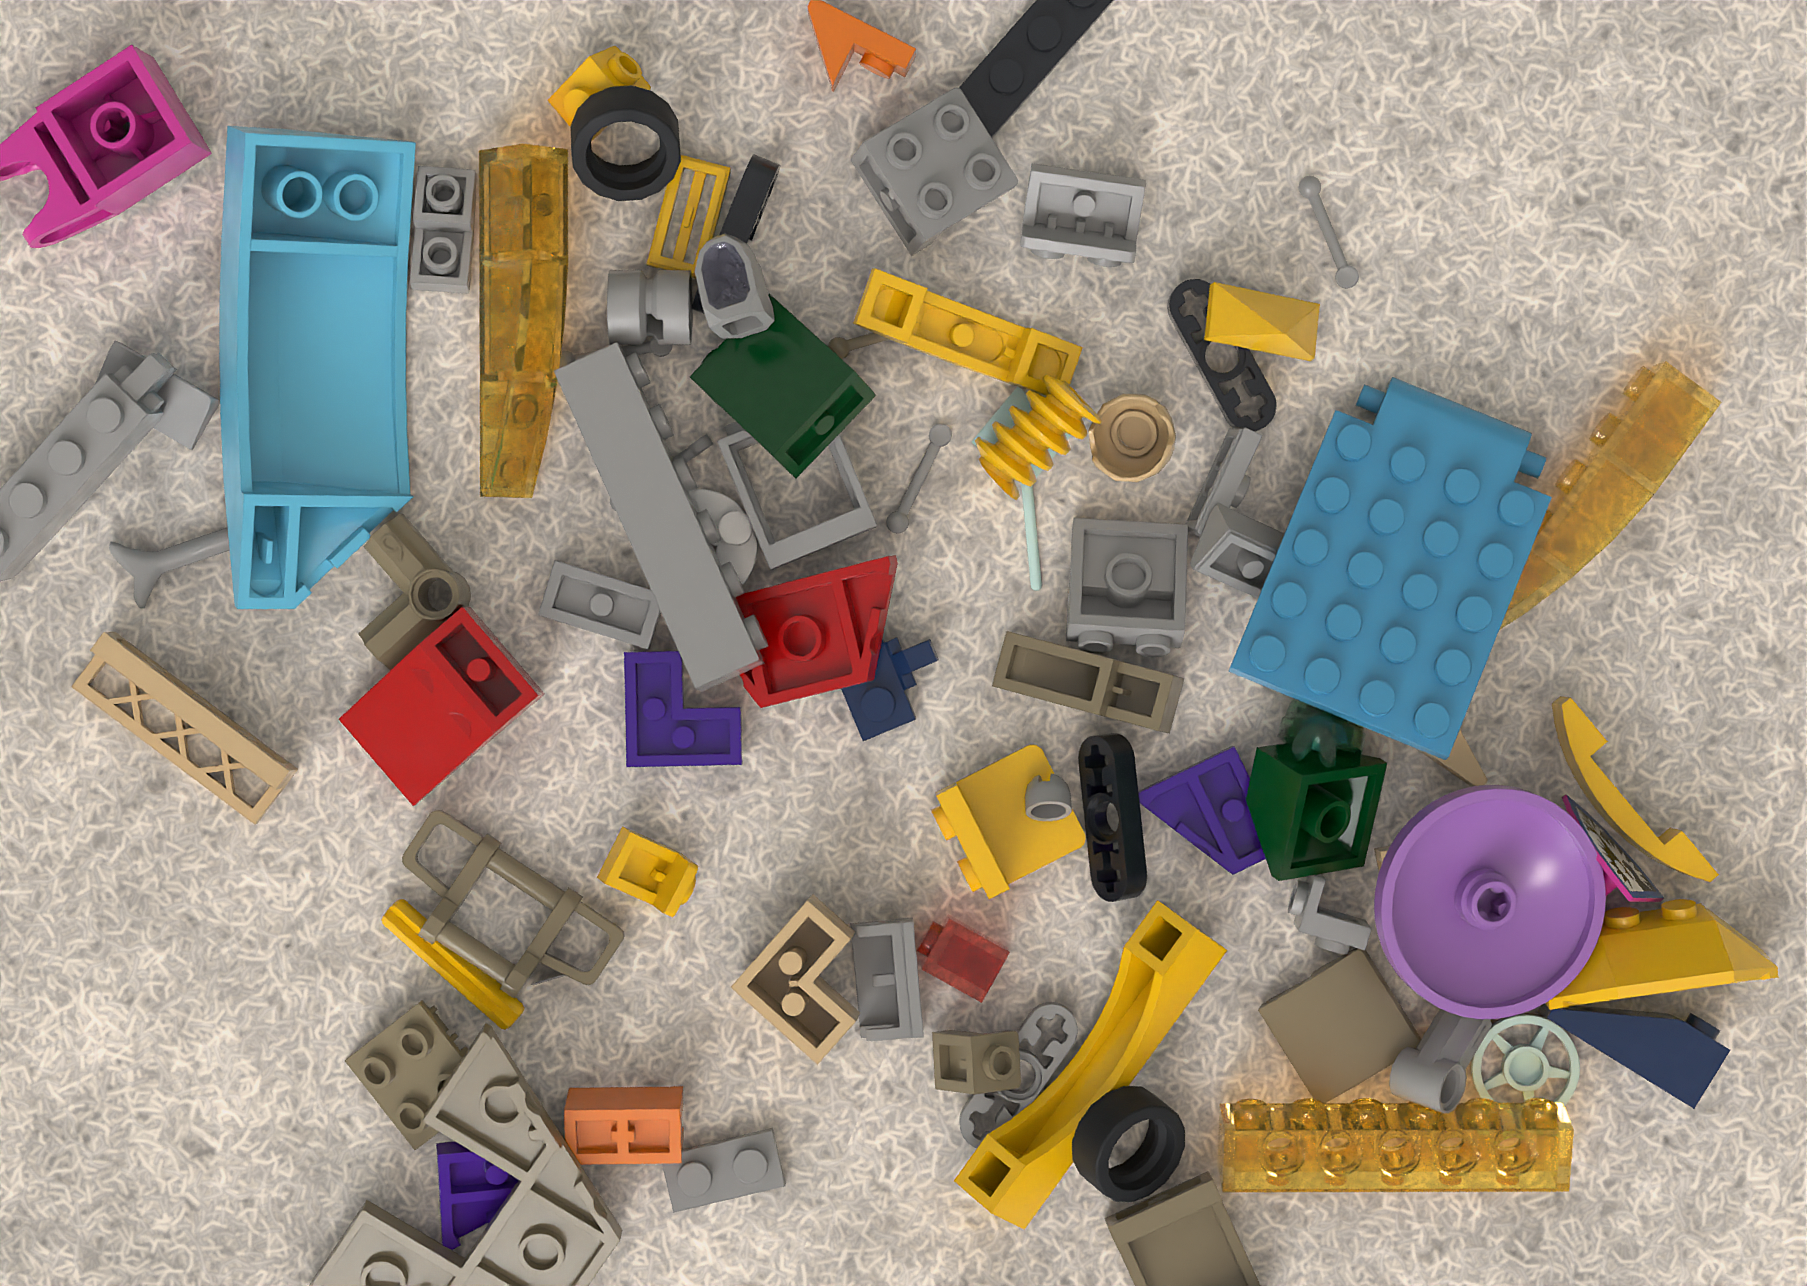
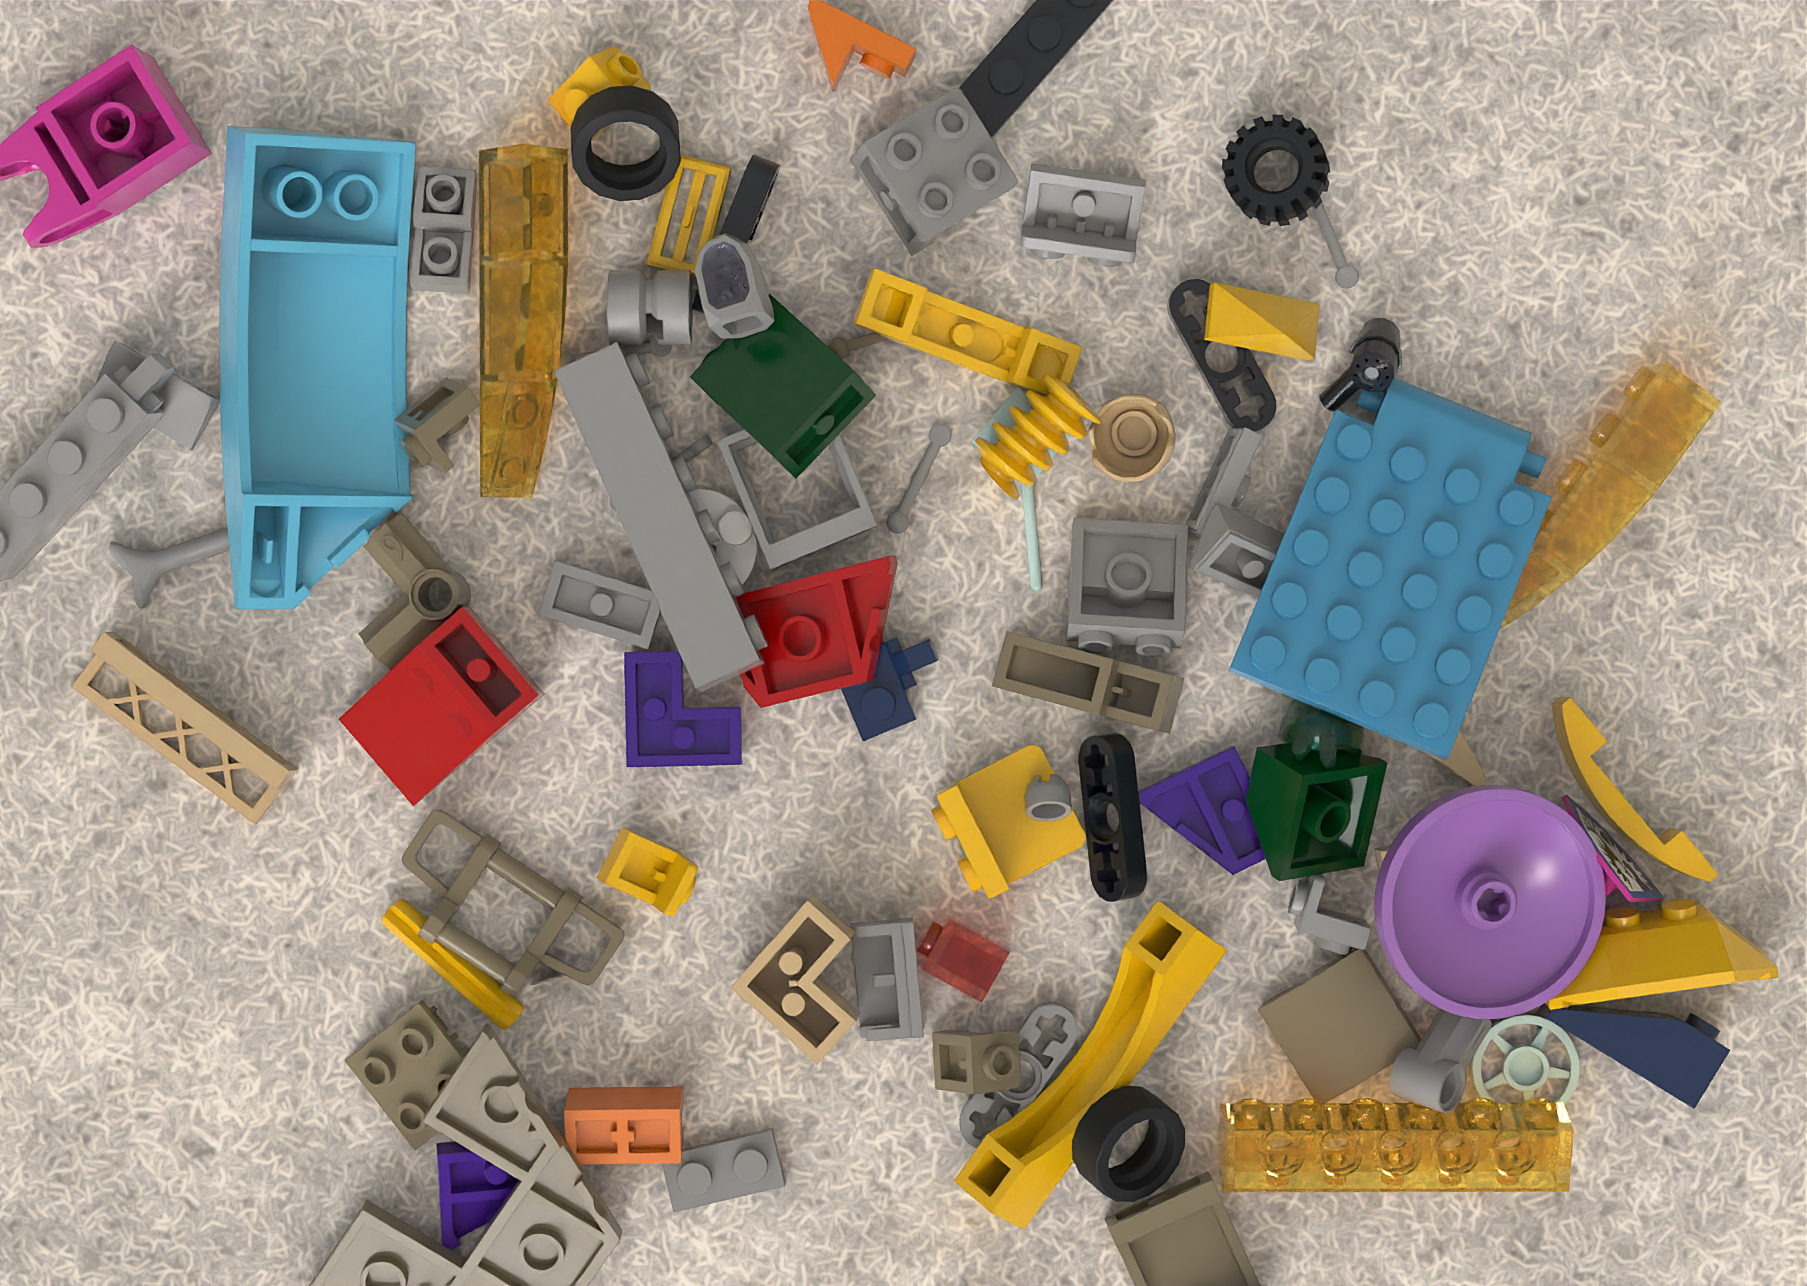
none -> dark tan bracket [394,377,481,473]
none -> black tyre [1222,114,1330,226]
none -> black piece [1319,318,1402,412]

